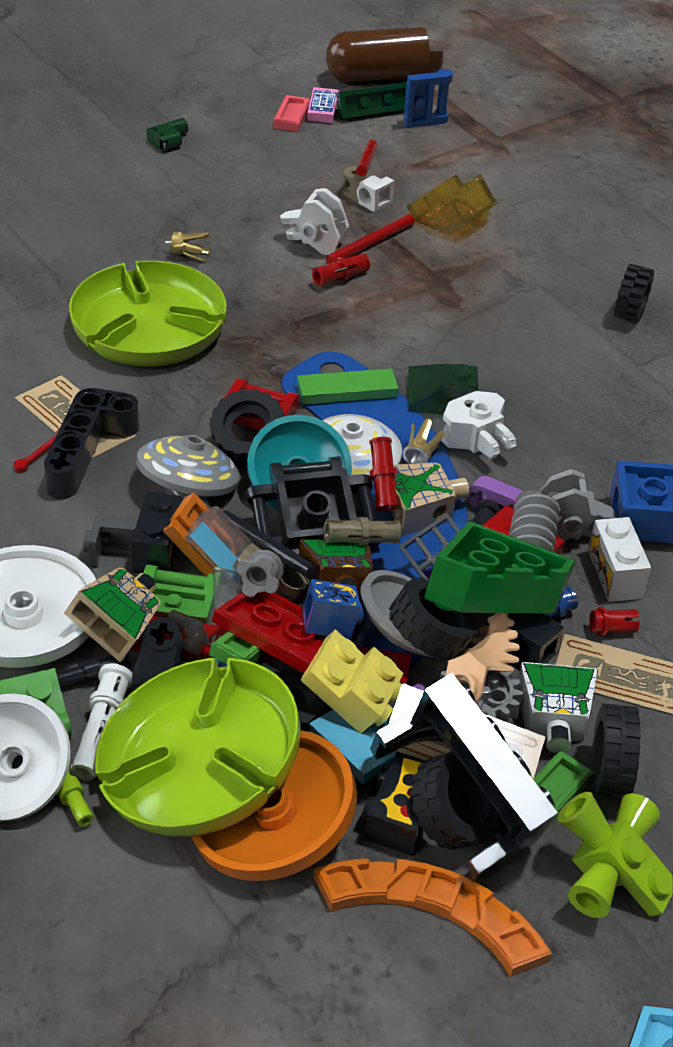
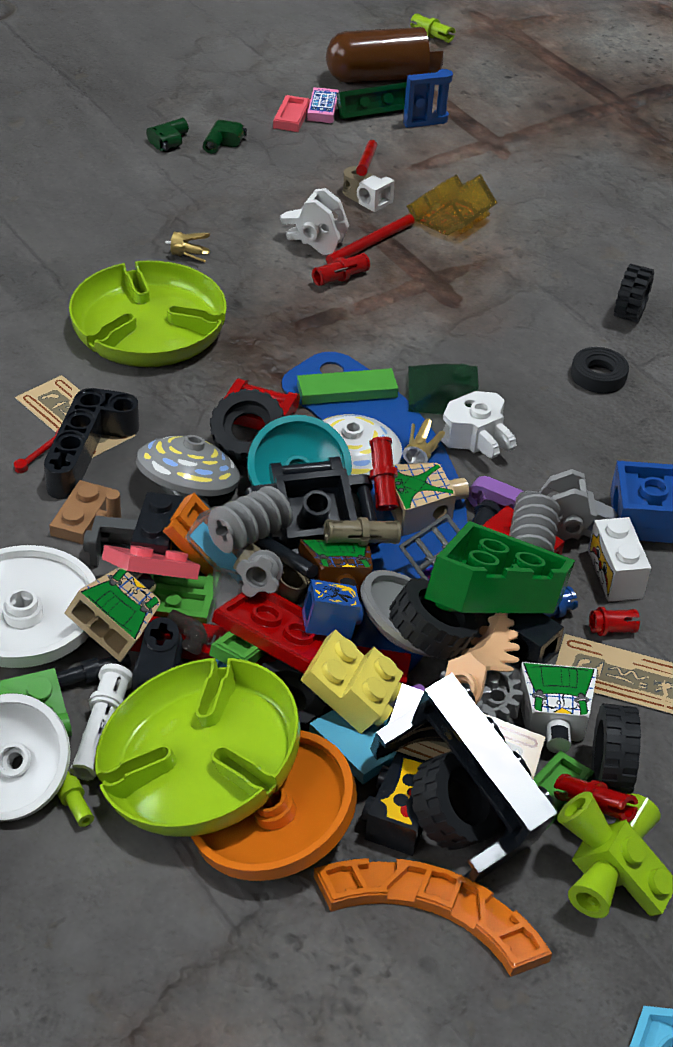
none -> medium nougat plate [49,480,121,544]
none -> coral wing [102,545,200,580]
none -> dark green piece [203,120,247,154]
none -> light grey piece [208,486,293,553]
none -> lime pin [410,13,456,43]
none -> red pin [554,774,638,822]
none -> black tyre [571,347,629,393]

